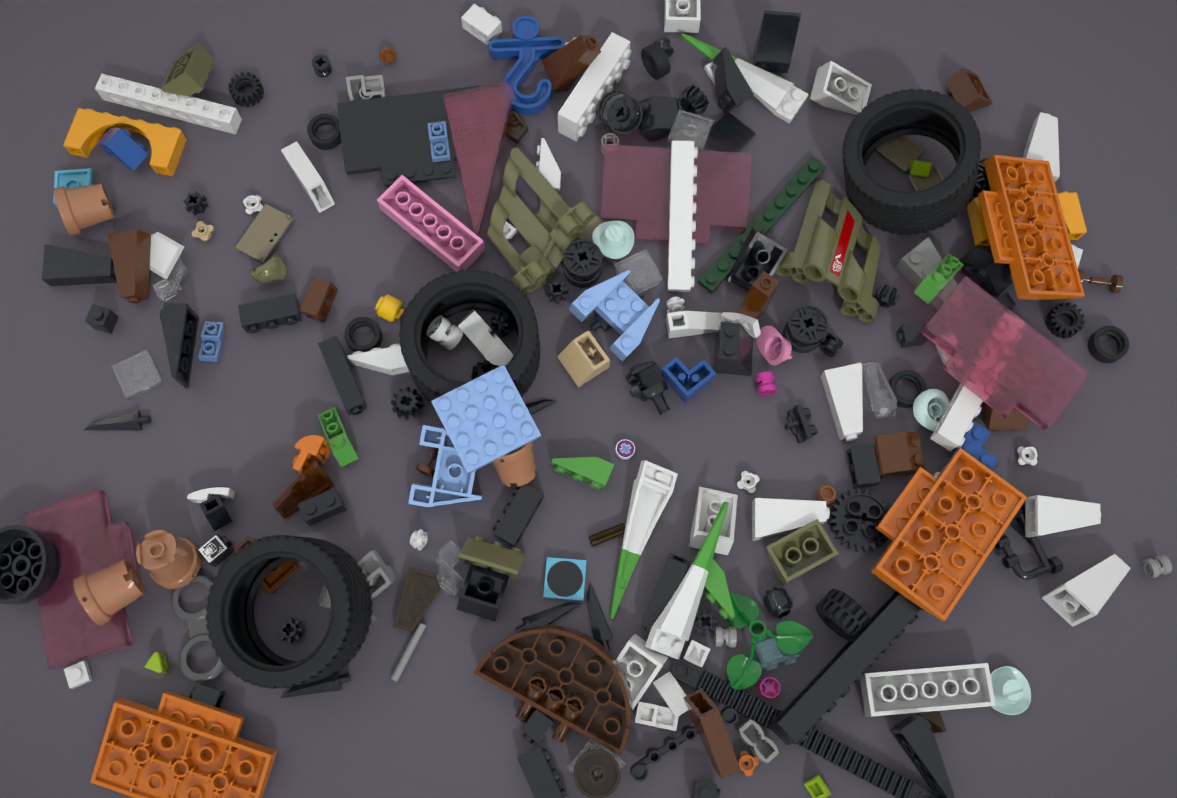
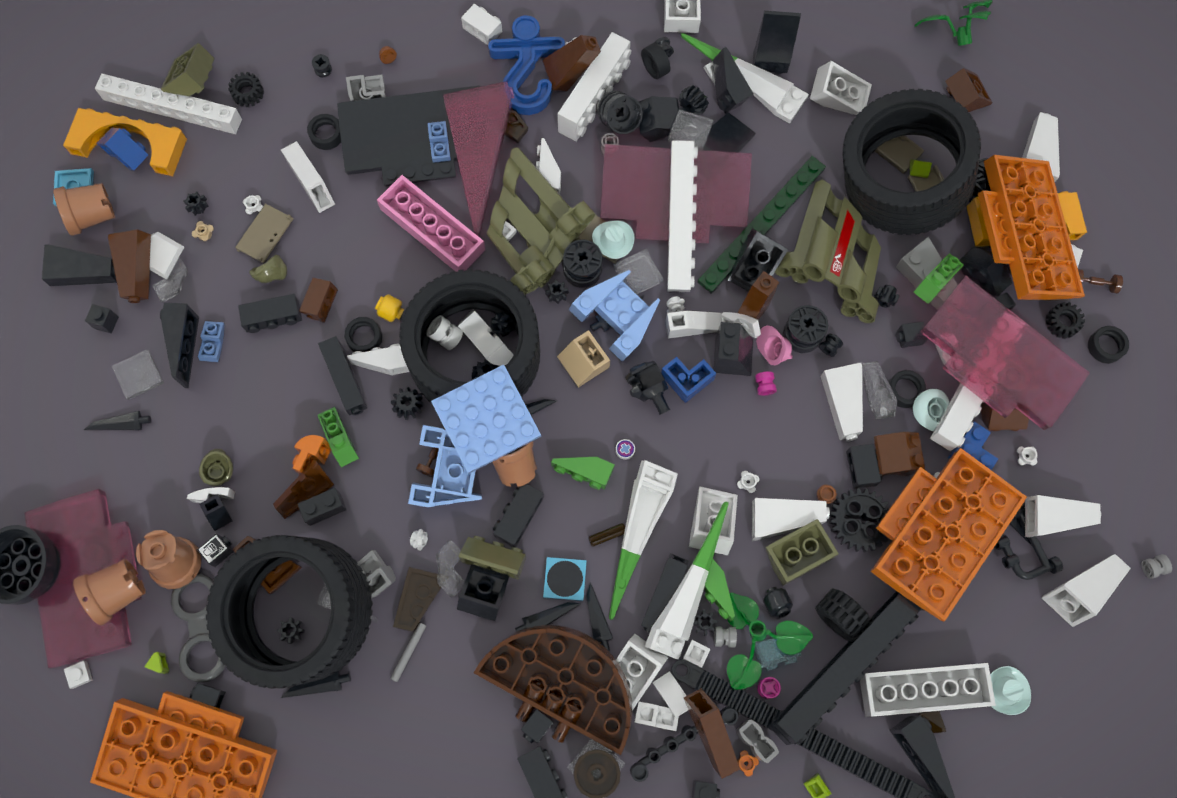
black hips [784,404,818,444] -> none
none -> olive hair [199,449,233,486]
none -> green plant [915,0,993,46]

